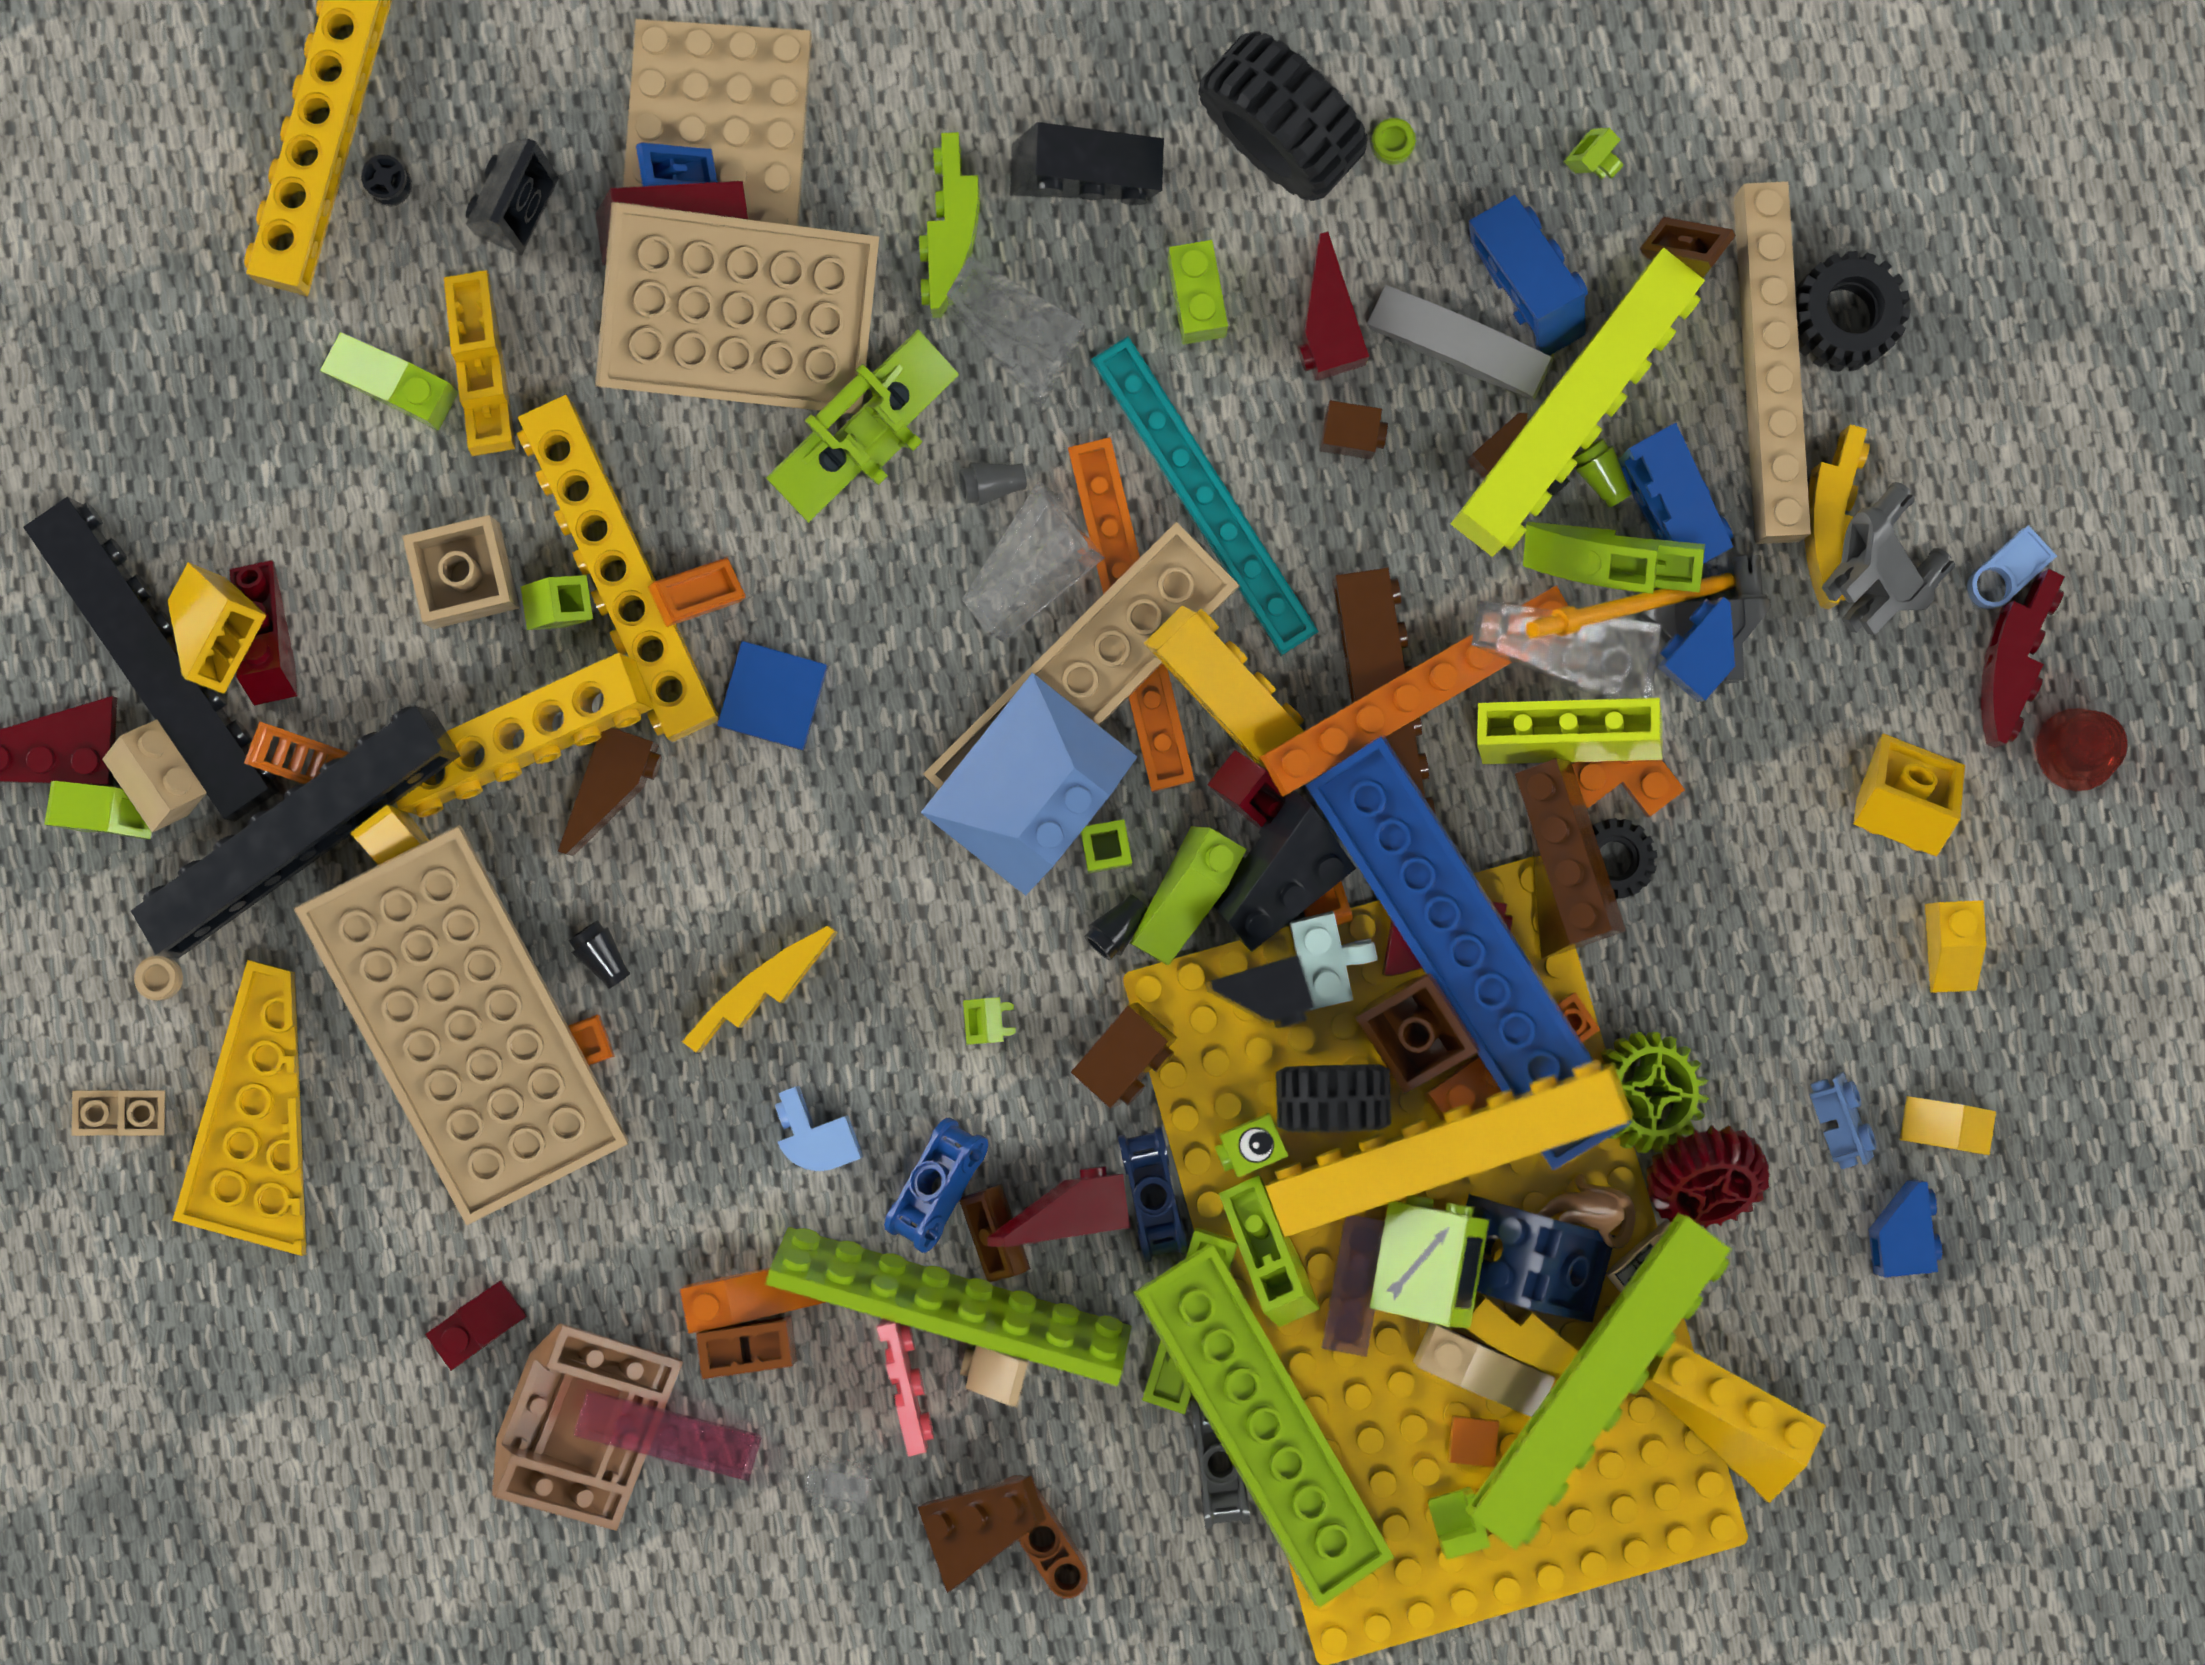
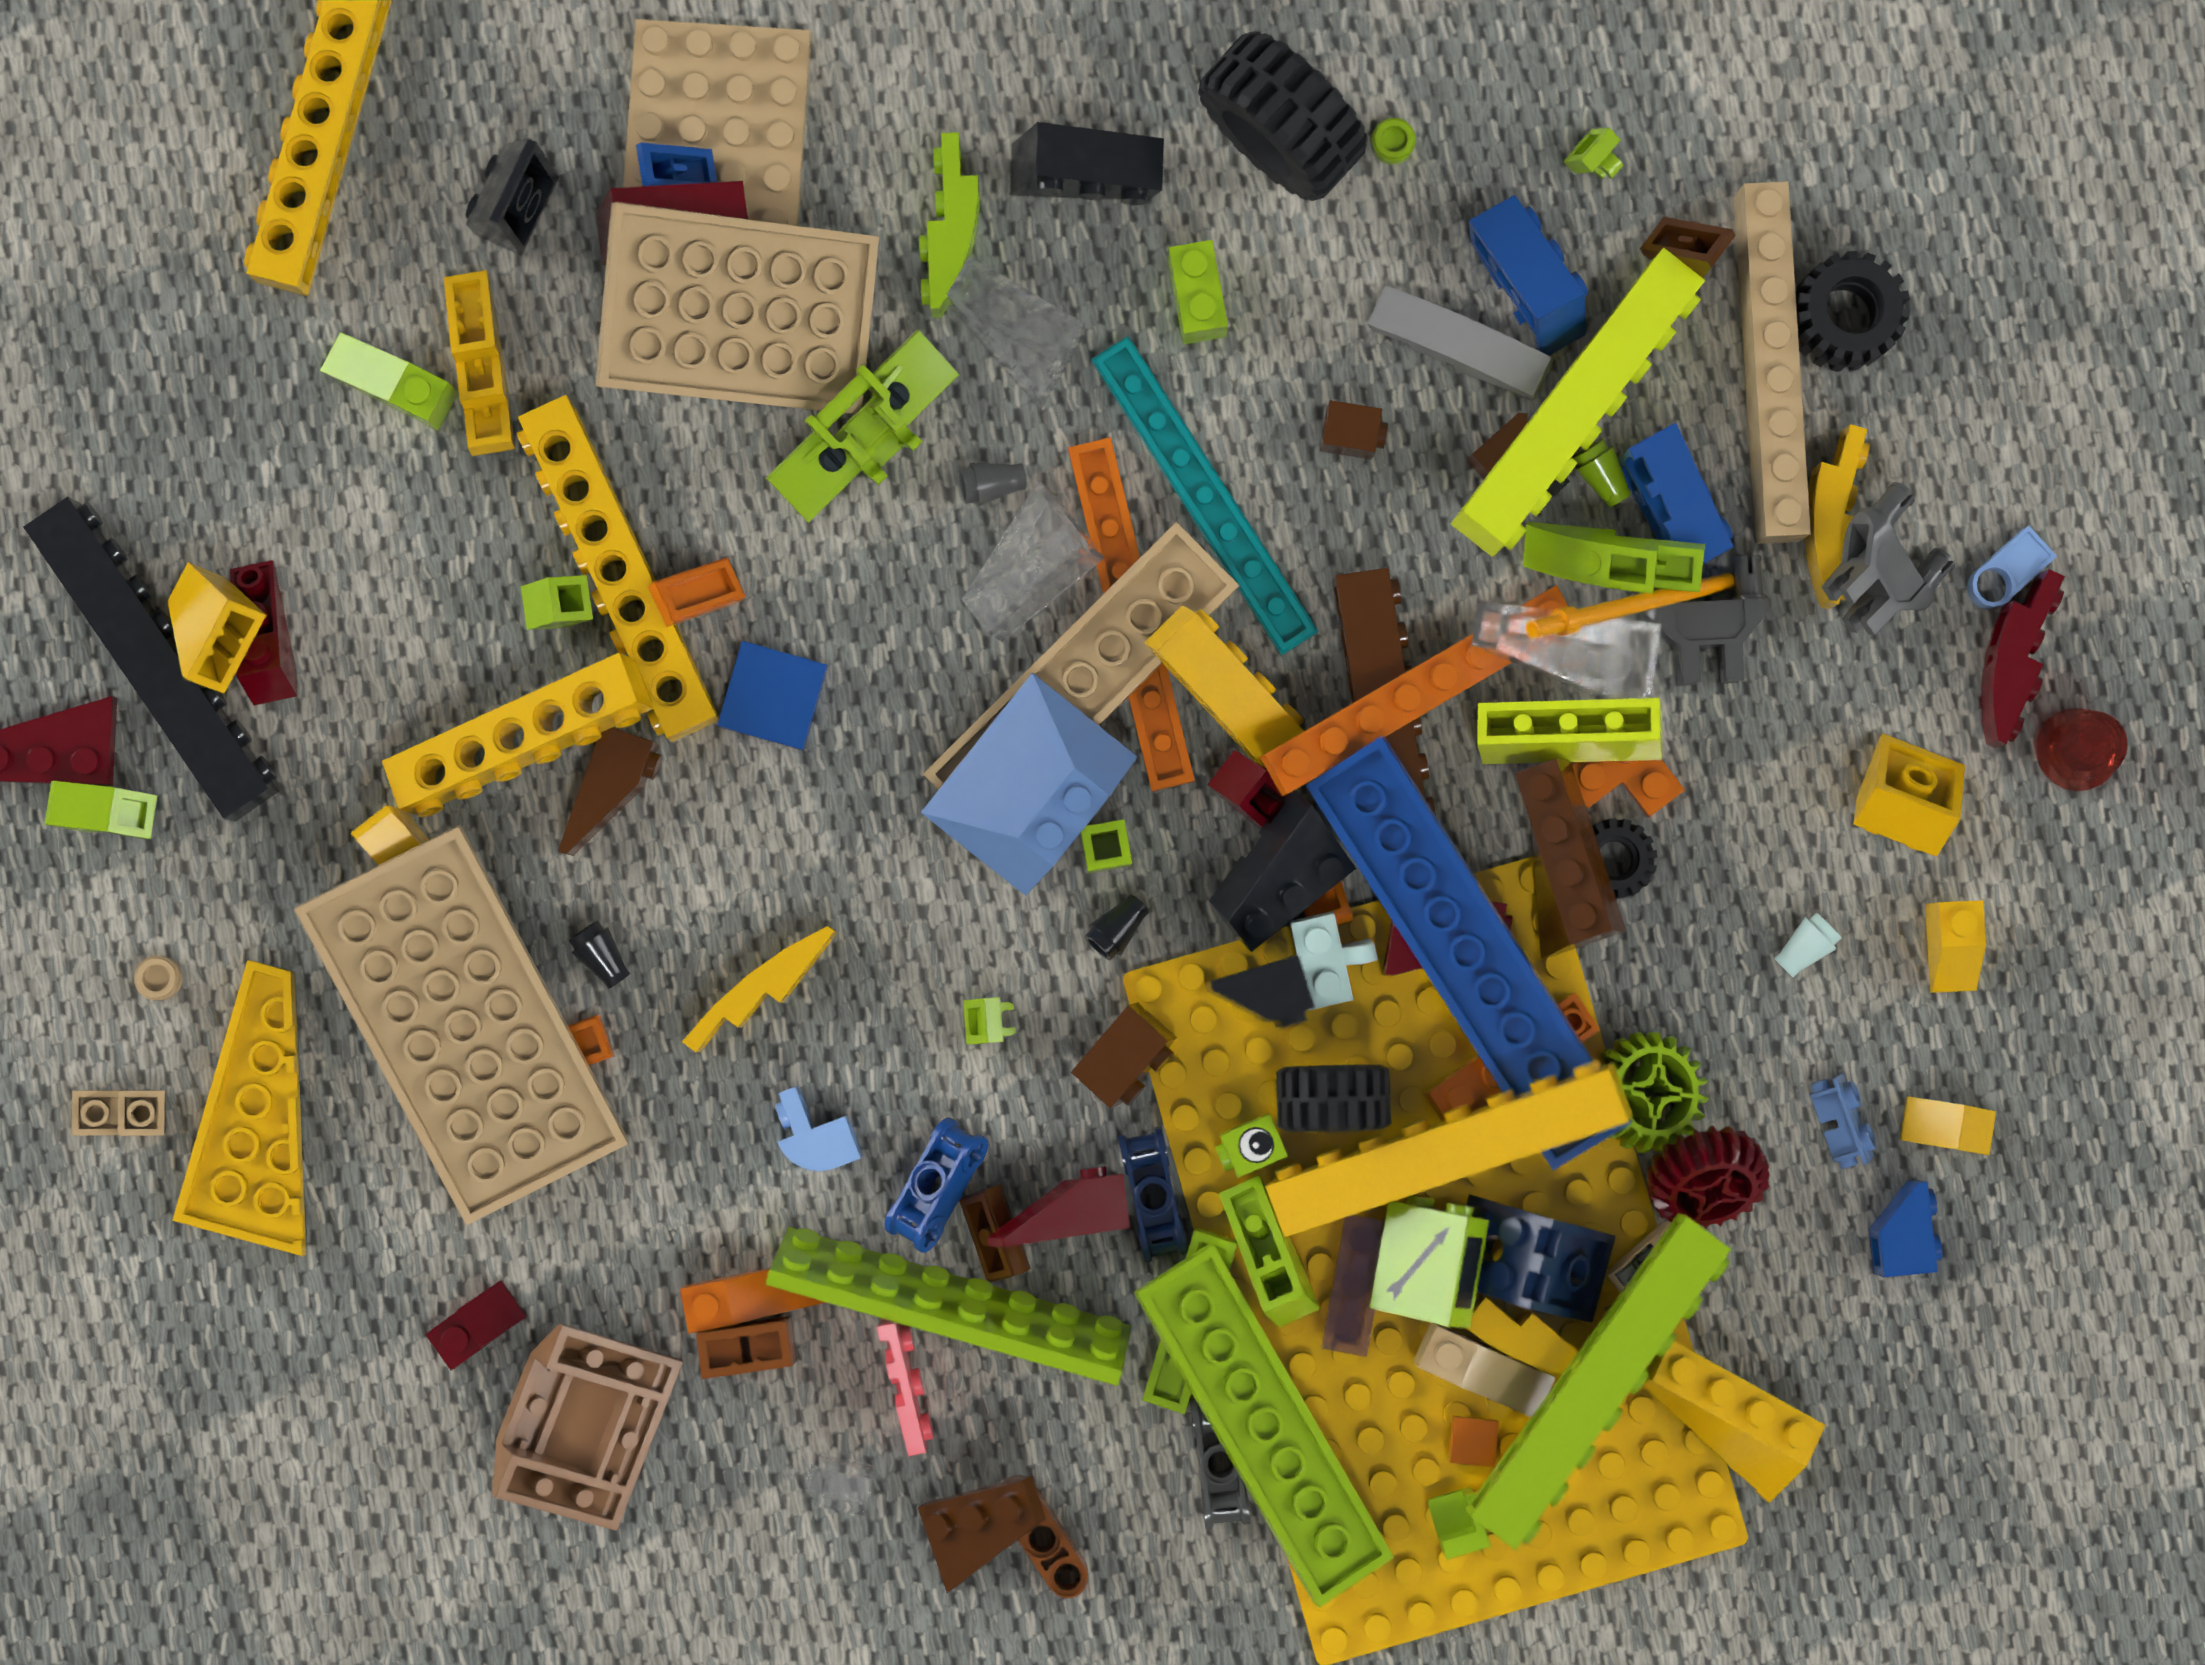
tan brick [102,719,207,833] -> none
black brick [131,705,461,959] -> none
orange slope [244,721,349,784] -> none
black wheel [361,155,412,206] -> none
tan brick [402,515,520,629] -> none
clear pink tile [573,1389,762,1481] -> none
tan slope [960,1346,1028,1407] -> none
lime slope [1129,826,1247,965] -> none
dark red slope [1298,231,1369,381] -> none
reddish brown slope [1355,973,1480,1094] -> none
medium nougat piece [1538,1174,1635,1249] -> none
blue slope [1657,597,1735,702] -> none
none -> light aqua cone [1774,912,1842,977]

